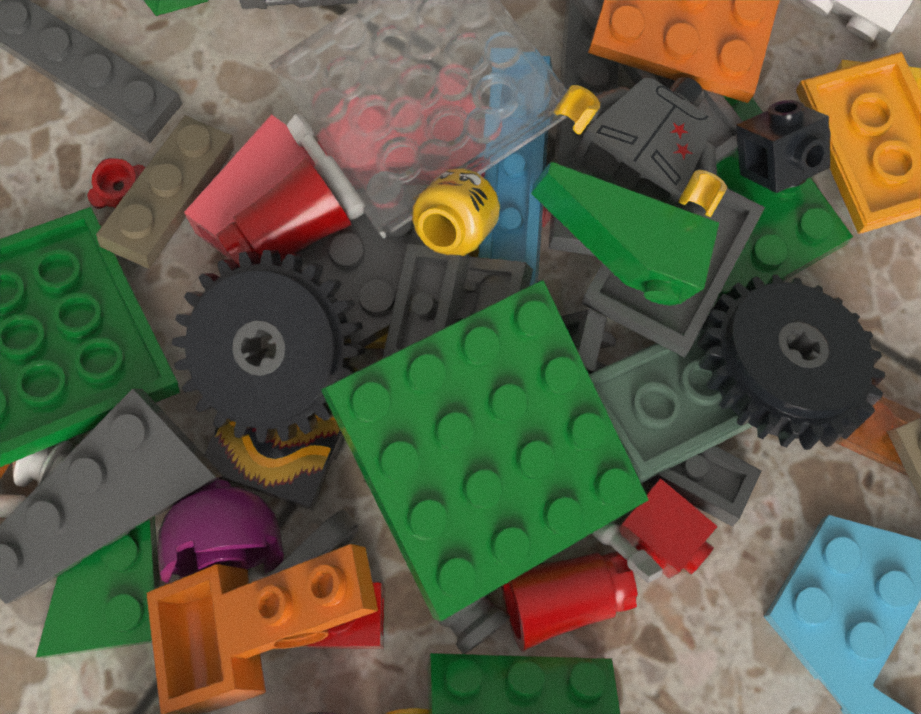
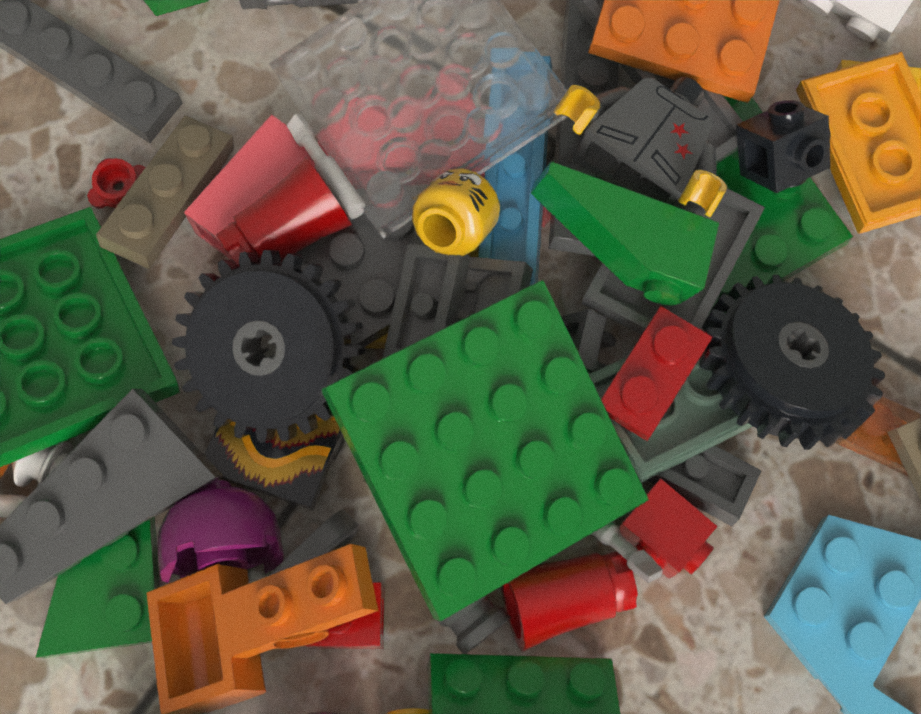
none -> red plate [601,306,712,441]

